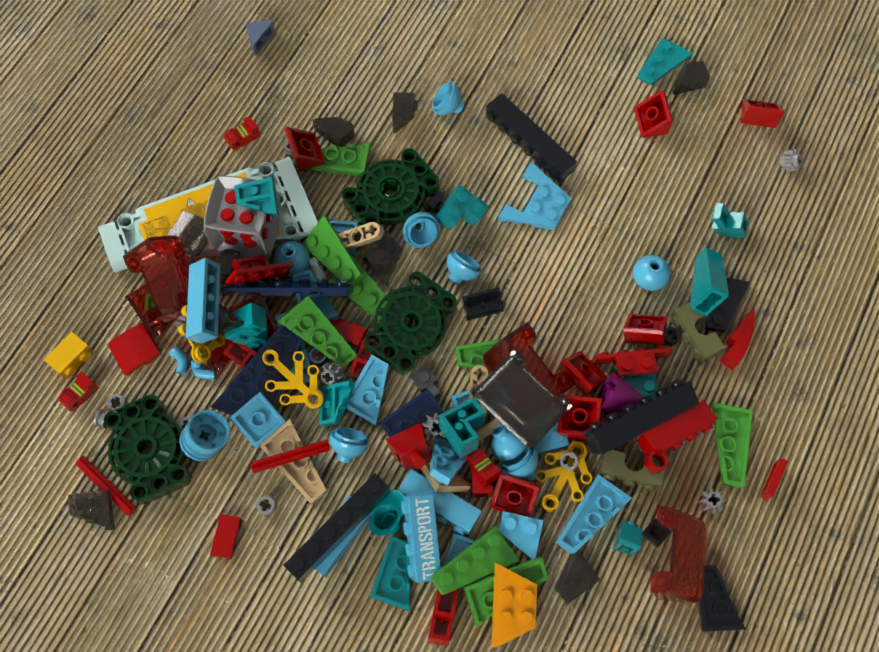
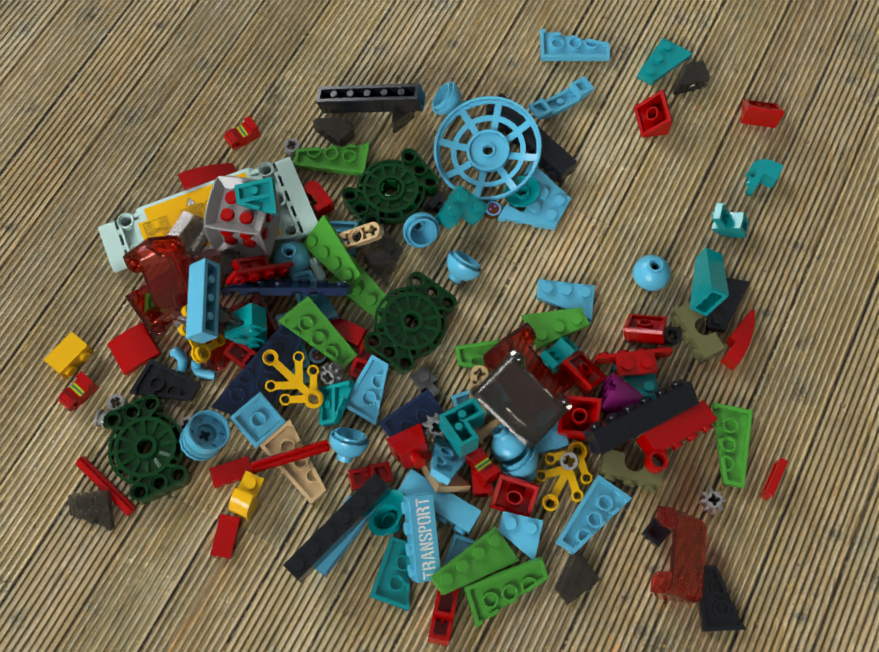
sand blue slope [246,19,275,55] -> none
light grey bush [256,496,276,516] -> none
red slope [285,127,325,172] -> none
black hinge [462,287,504,321] -> none
light orange wing [491,563,537,648] -> none
teal slope [612,521,643,556] -> none
light grey gear [780,149,803,172] -> none
none -> black wing [130,359,202,402]
none -> red slope [178,163,236,191]
none -> red tile [209,456,254,489]
none -> yellow brick [228,471,266,521]
none -> red leg [304,181,334,218]
none -> black brick [316,83,426,113]
none -> red slope [347,461,393,492]
none -> medium azure dish [433,96,542,201]
none -> reddish brown tile [484,200,502,219]
none -> teal dish [504,176,540,207]
none -> bright green wing [521,308,590,350]
none -> medium azure slope [528,76,595,120]
none -> medium azure wing [536,279,595,323]
none -> medium azure wing [539,29,610,61]
none -> teal brick [540,336,580,373]
none -> teal brick [745,159,784,196]

